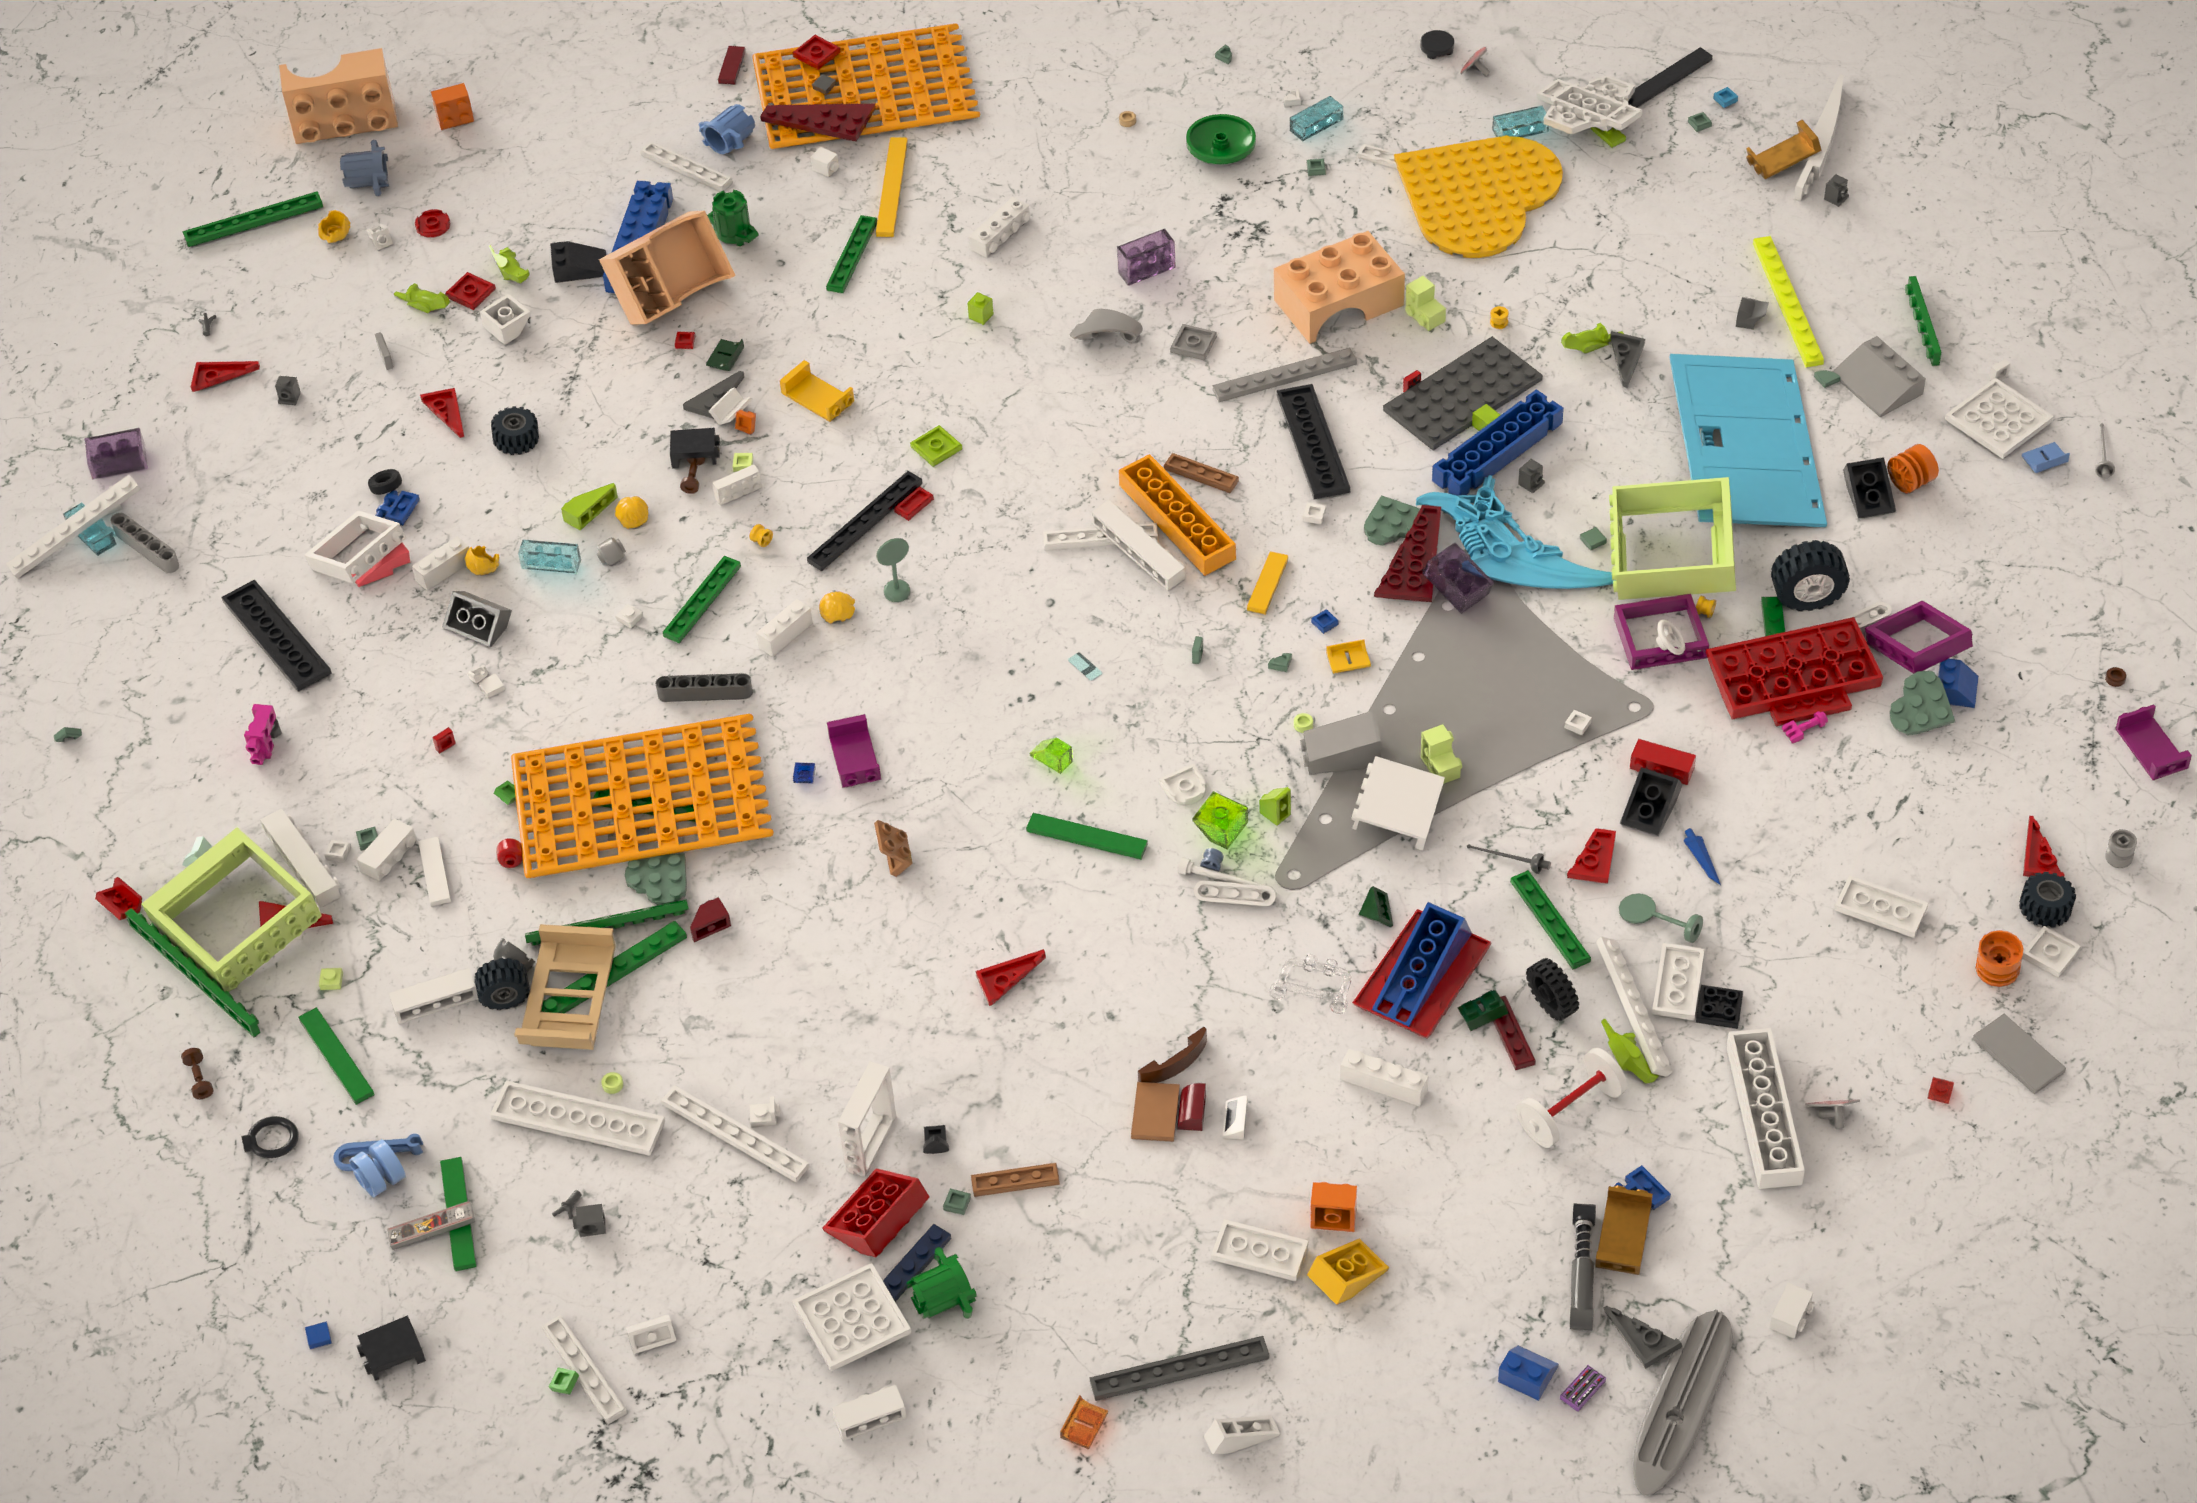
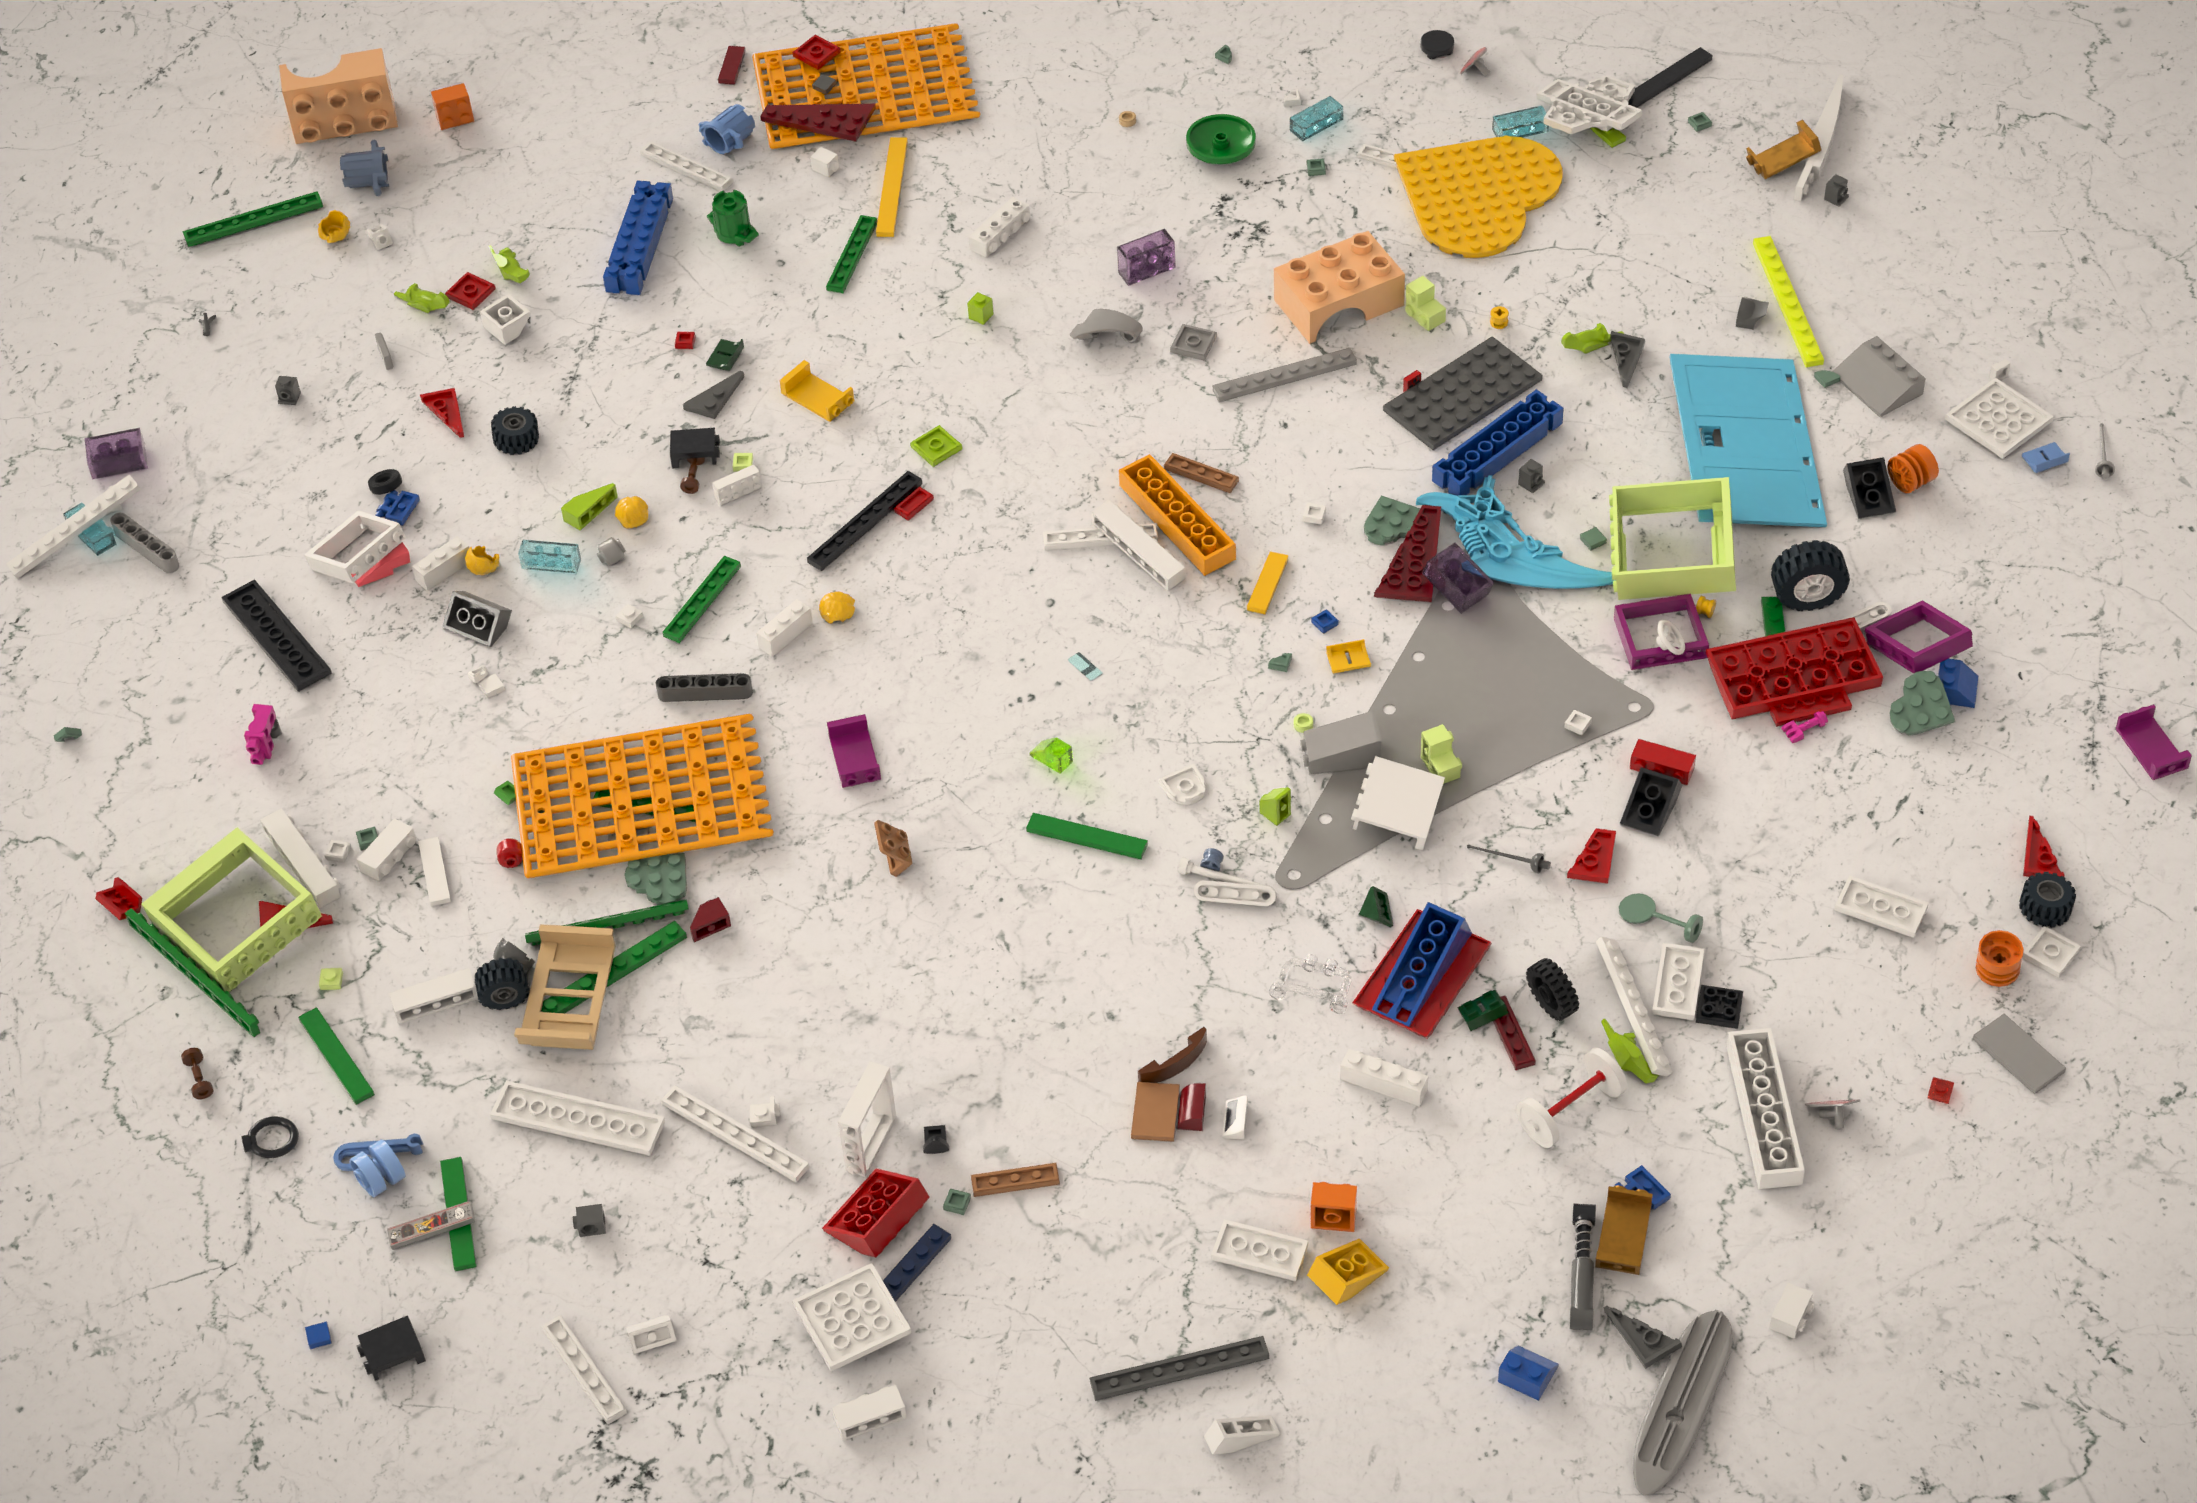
light aqua tile [182,836,212,867] -> none
red wing [190,361,260,392] -> none
red tile [415,209,451,237] -> none
red tile [432,727,456,754] -> none
bright green plate [548,1367,579,1395] -> none
black slope [550,241,606,283] -> none
dark grey bar [552,1190,582,1219] -> none
light nougat piece [599,210,736,324] -> none
yellowish green tile [601,1072,623,1094] -> none
white panel [709,388,753,425] -> none
orange tile [735,410,756,435] -> none
yellow wheel [749,524,773,547] -> none
clear blue plate [793,762,816,783] -> none
sand green piece [876,538,910,602] -> none
green container [906,1247,977,1319] -> none
red wing [975,949,1046,1006] -> none
clear orange piece [1060,1395,1108,1449] -> none
sand green tile [1192,636,1203,664] -> none
clear neon green slope [1192,791,1248,850] -> none
black plate [1277,384,1350,500] -> none
lime brick [1472,404,1500,431] -> none
green tile [1510,870,1591,970] -> none
tile [1560,1365,1606,1411] -> none
blue bar [1684,828,1721,885] -> none
dark azure plate [1713,87,1738,108] -> none
green plate [1905,276,1942,366] -> none
reddish brown tile [2105,667,2127,687] -> none
light grey wheel [2105,829,2137,868] -> none

